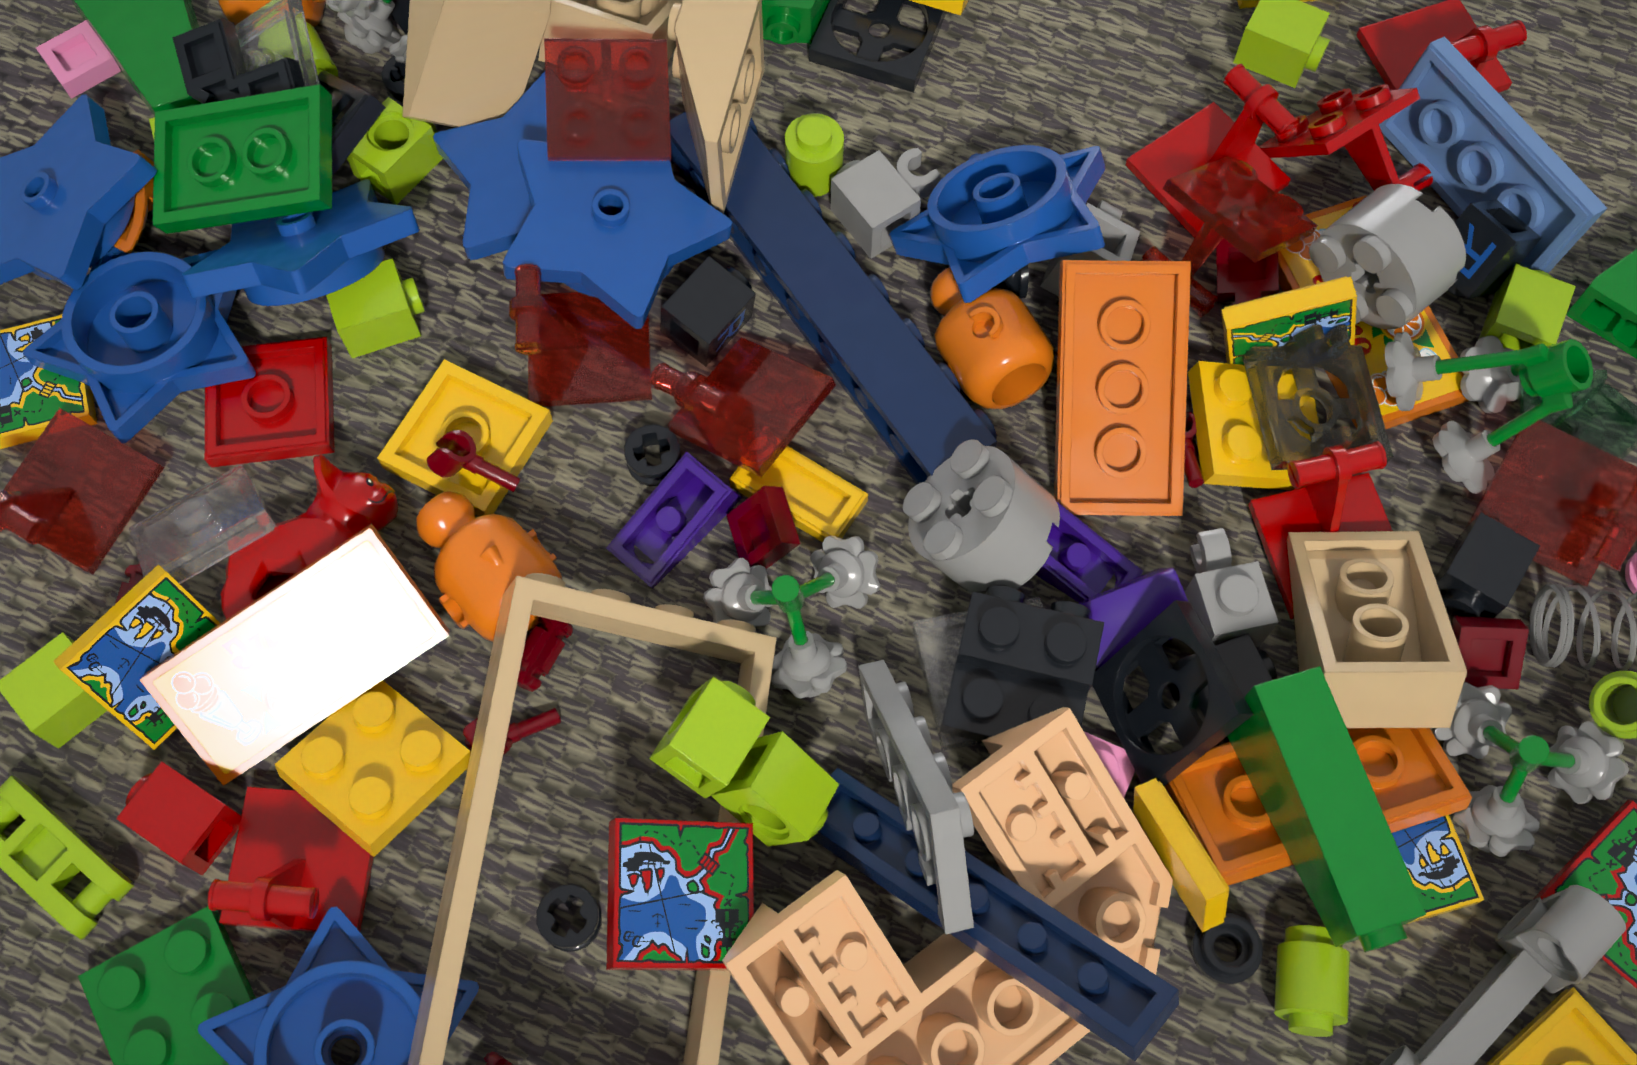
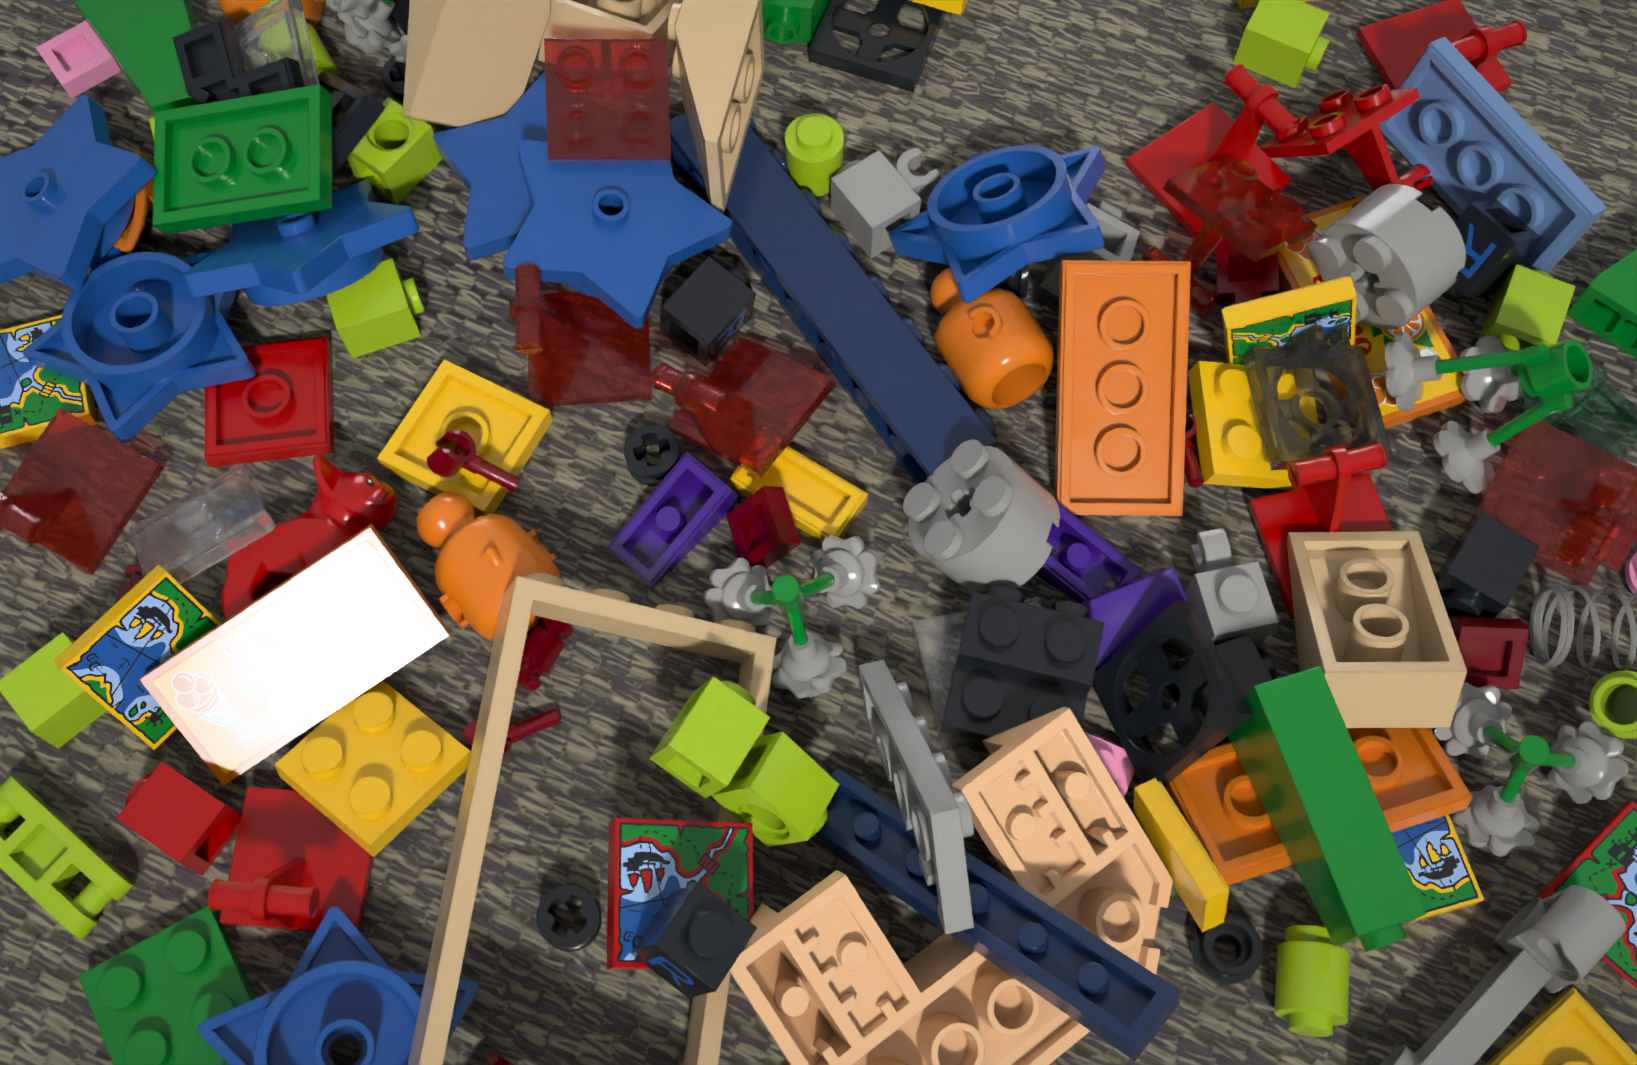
none -> black brick [630,882,757,998]

